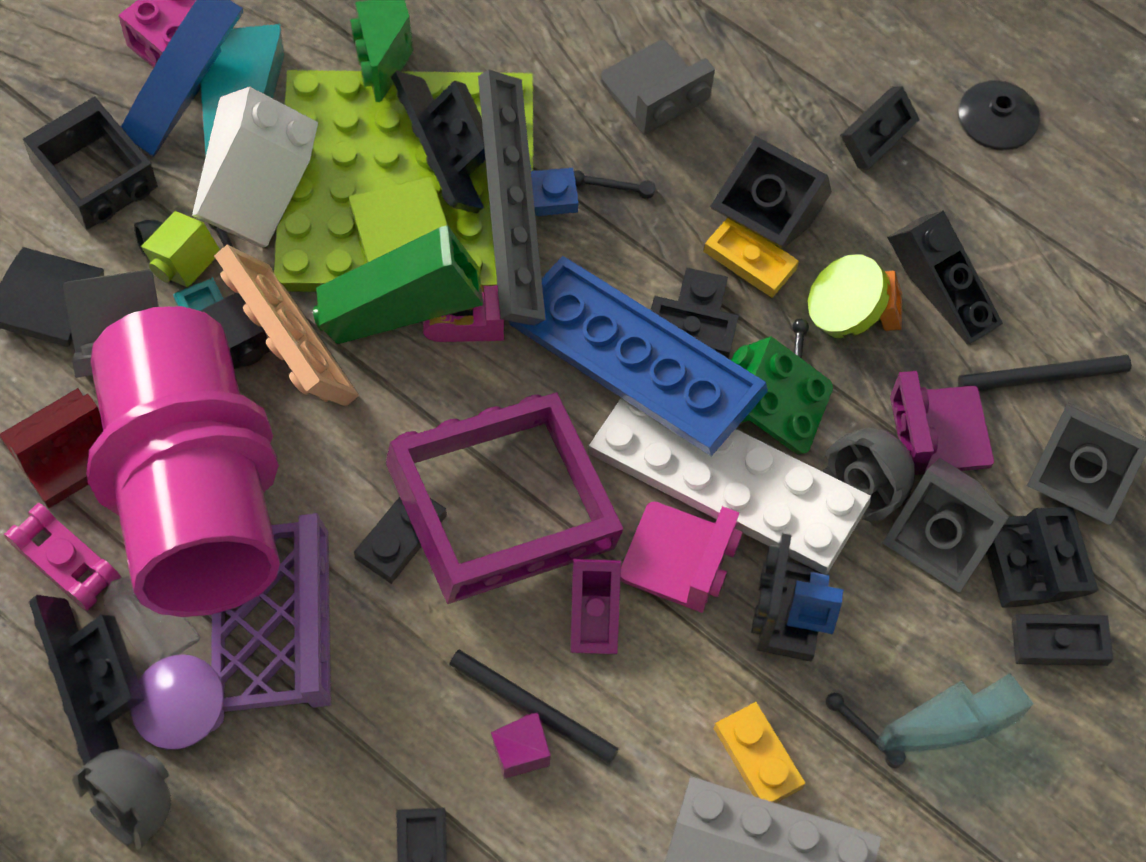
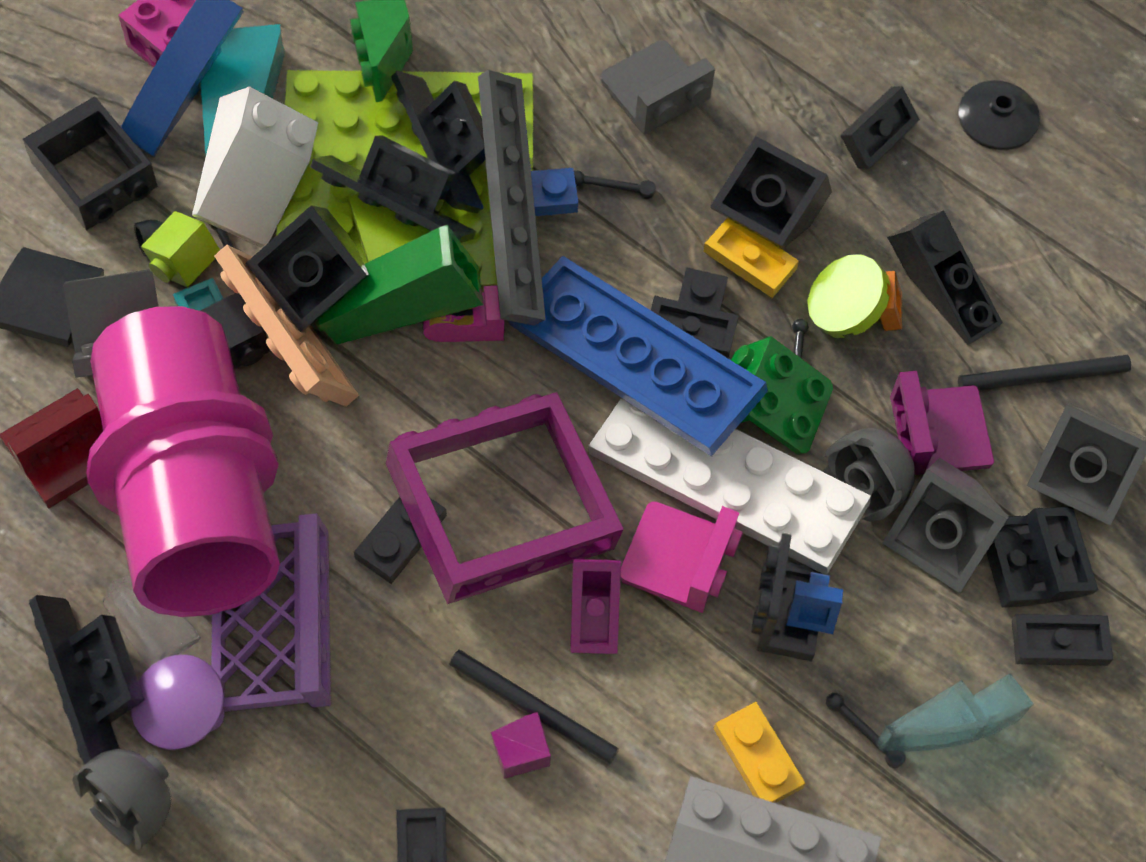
dark pink plate [3,503,121,611] -> none
none -> black slope [245,205,369,332]
none -> black bracket [310,135,476,243]

